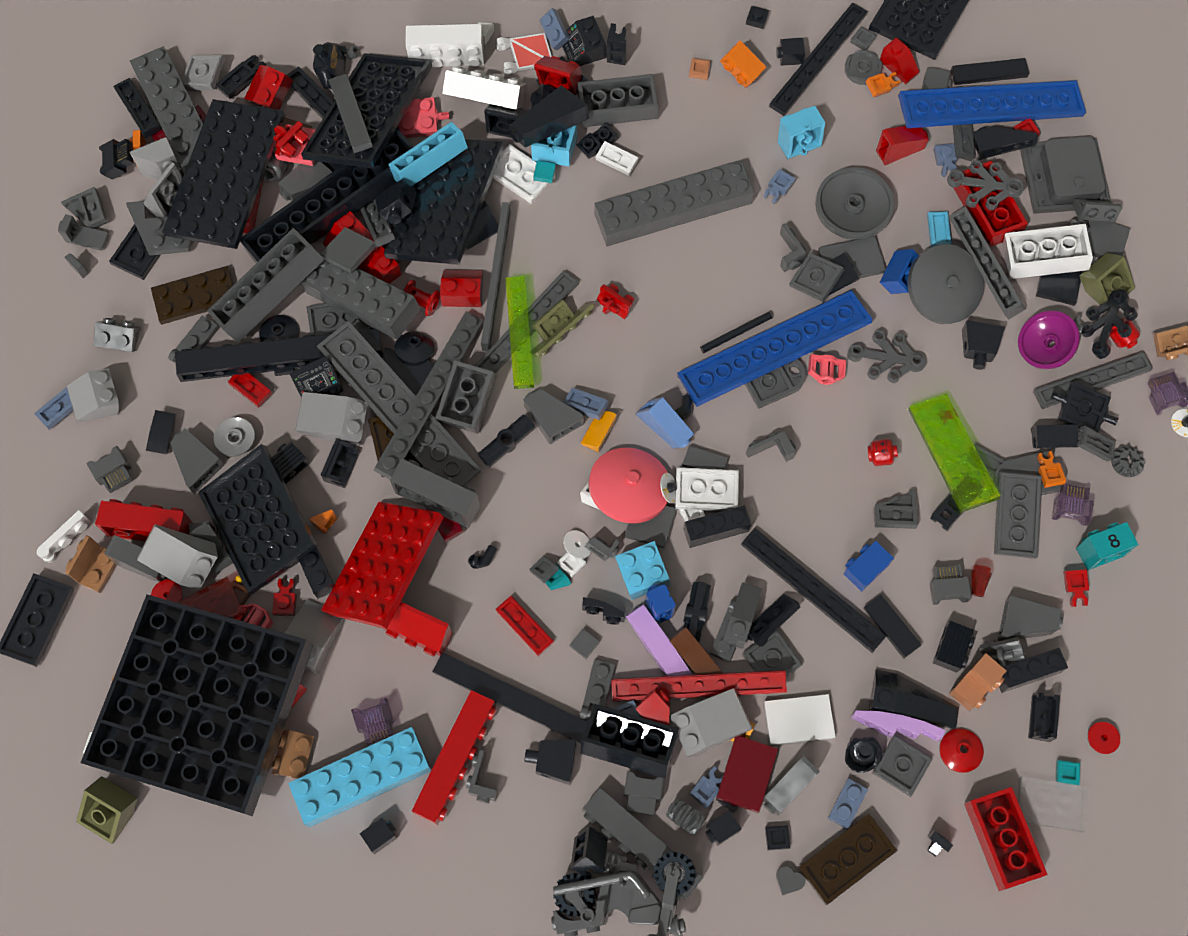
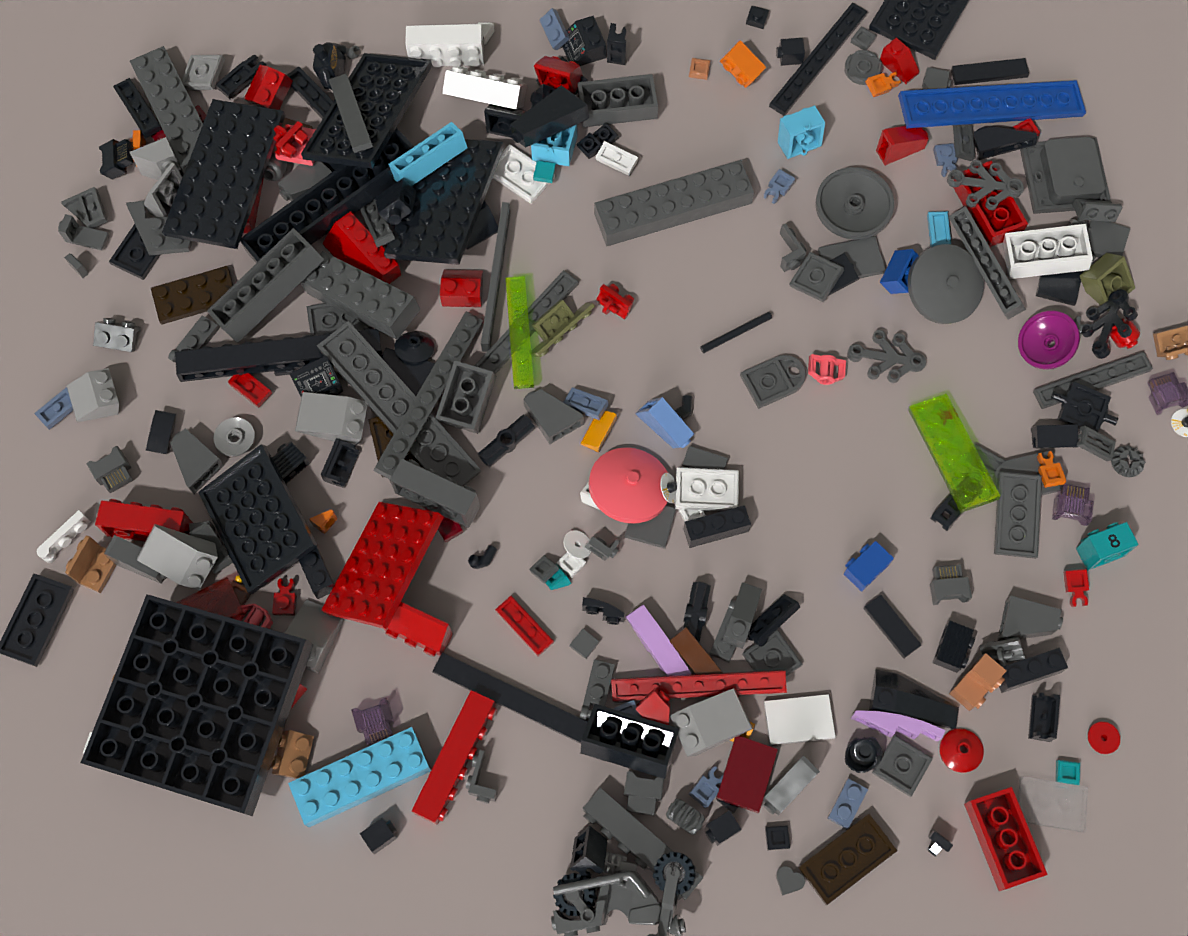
olive slope [76,776,138,844] -> none
red piece [151,579,183,603] -> none
black dish [259,315,299,342] -> none
dark grey tile [320,227,376,273] -> none
coral plate [398,97,450,138] -> none
red hose [404,280,440,316] -> none
flag [497,33,552,75] -> none
black torso [524,740,576,785] -> none
medium azure brick [615,541,671,600] -> none
blue brick [645,584,676,624] -> none
blue plate [677,290,872,407] -> none
black tile [741,528,886,653] -> none
dark grey bracket [746,431,796,462] -> none
red head [867,438,898,466] -> none
dark grey wing [874,490,918,529] -> none
black torso [962,320,1005,370] -> none
clear red cone [971,565,992,597] -> none

